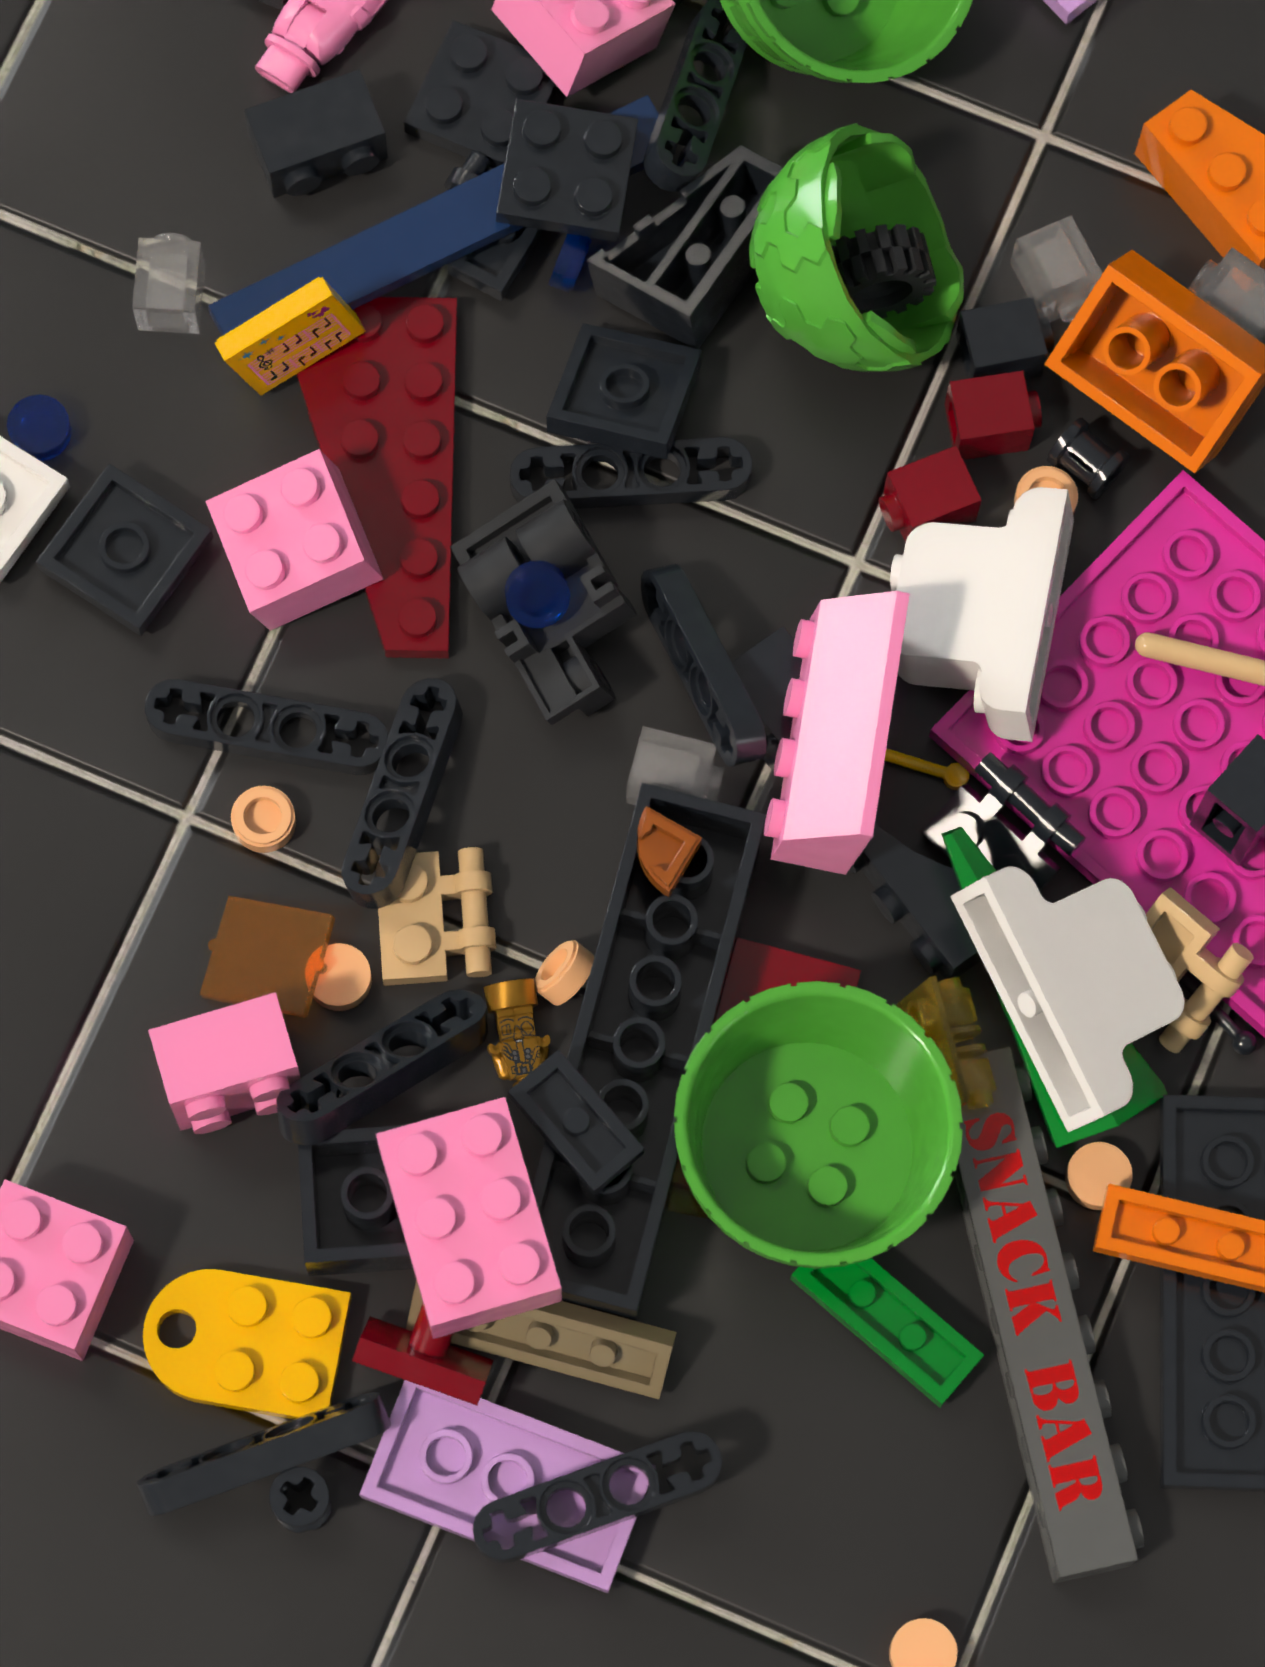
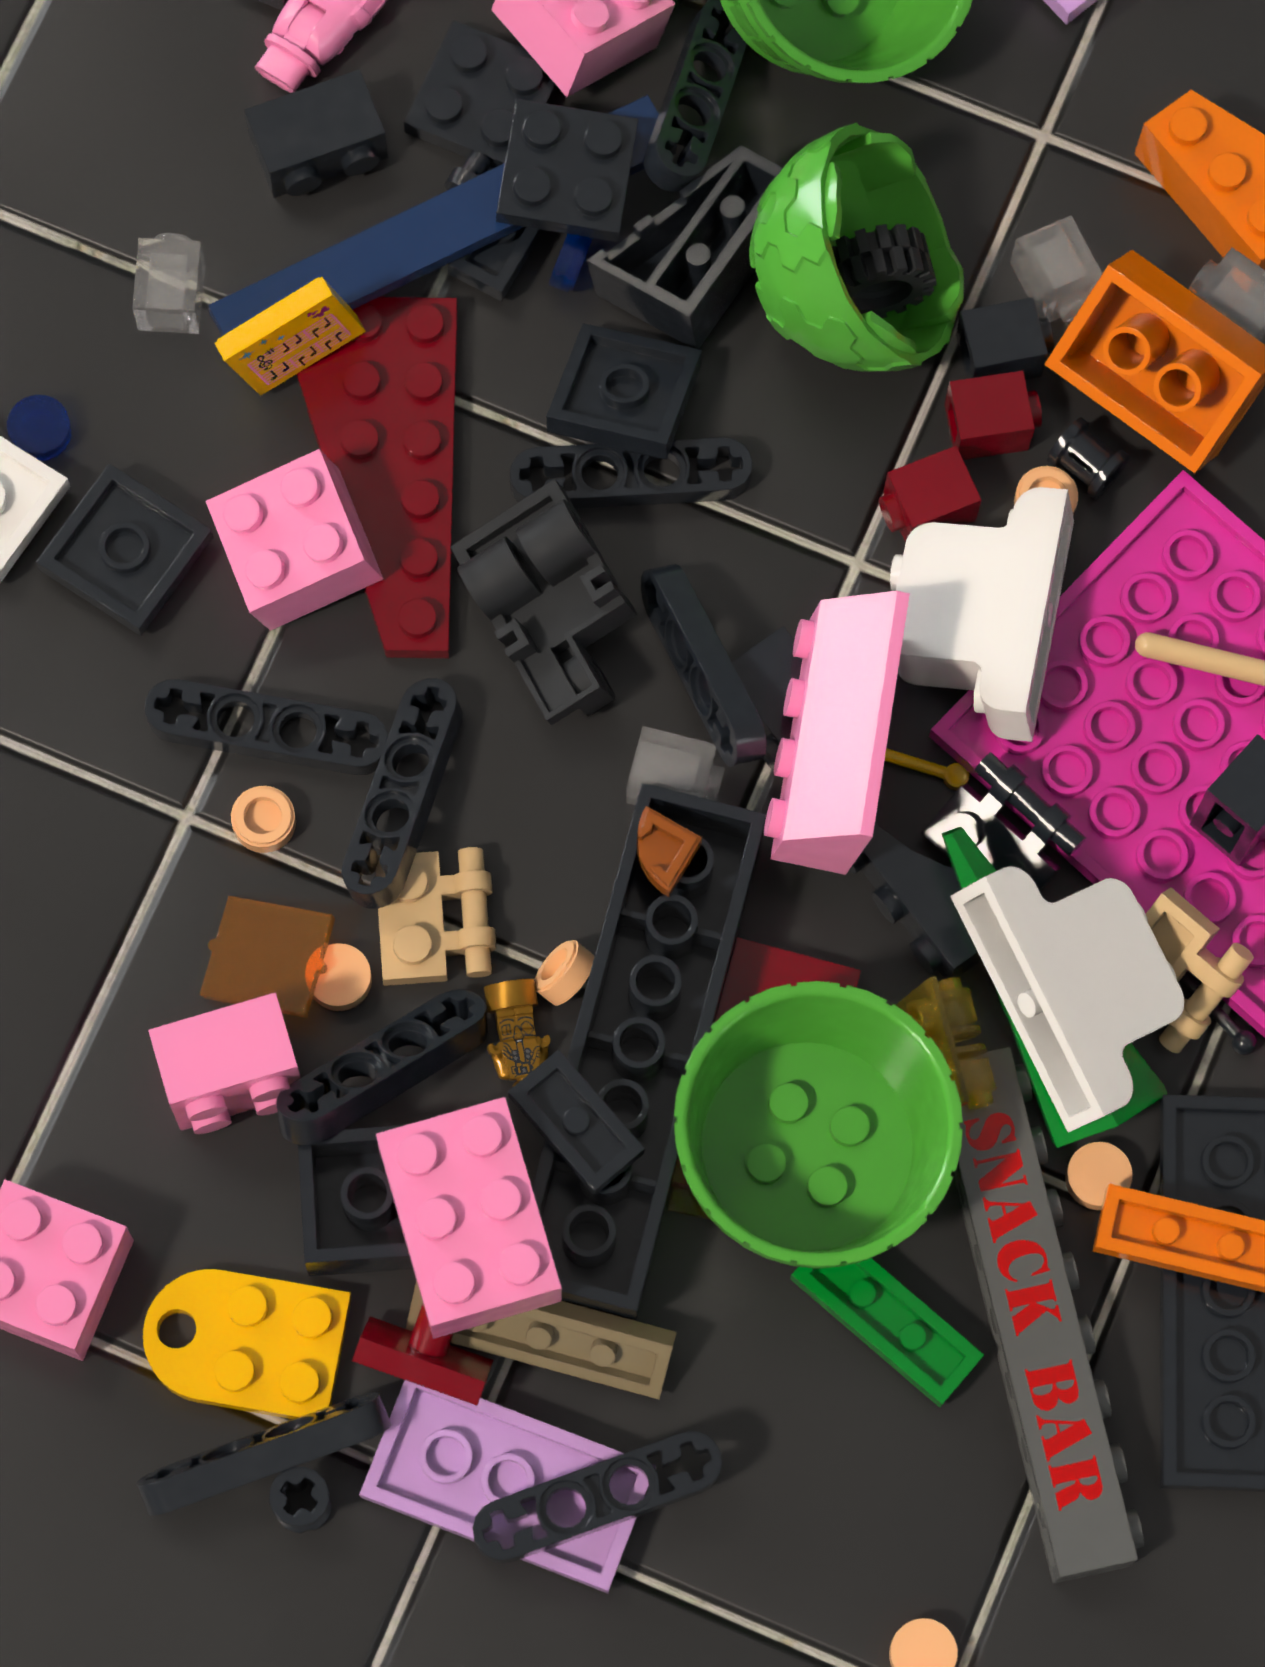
clear blue tile [505,561,570,628] -> none

